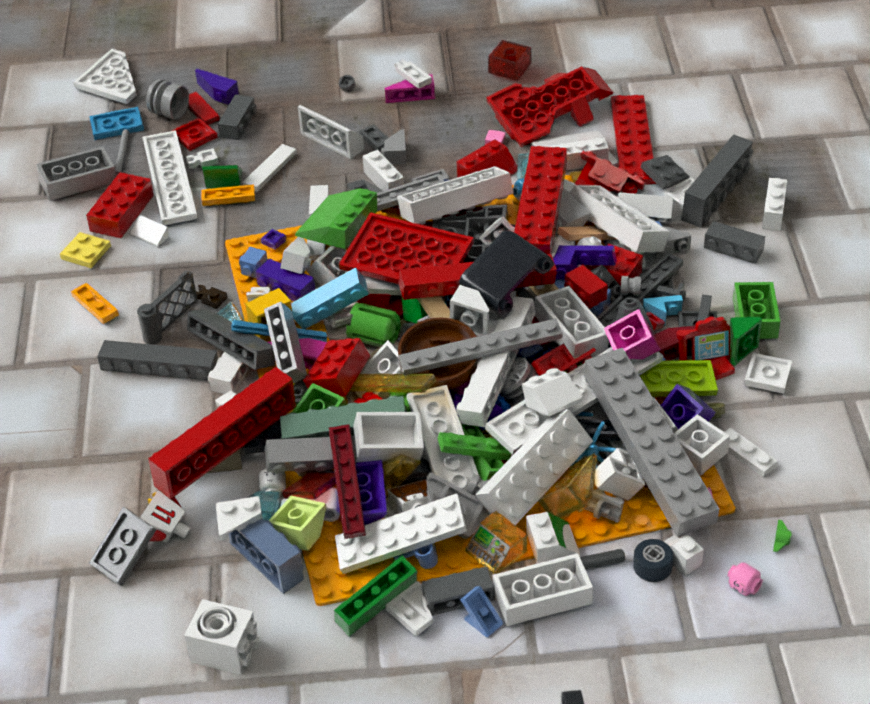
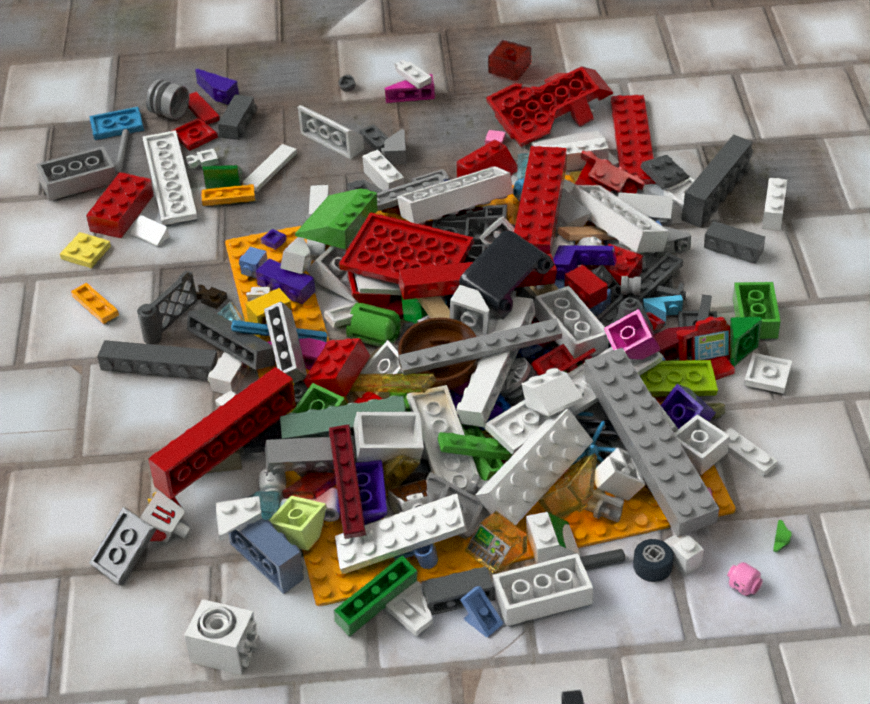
white plate [73,49,137,104] -> none
medium azure brick [291,268,369,329] -> none

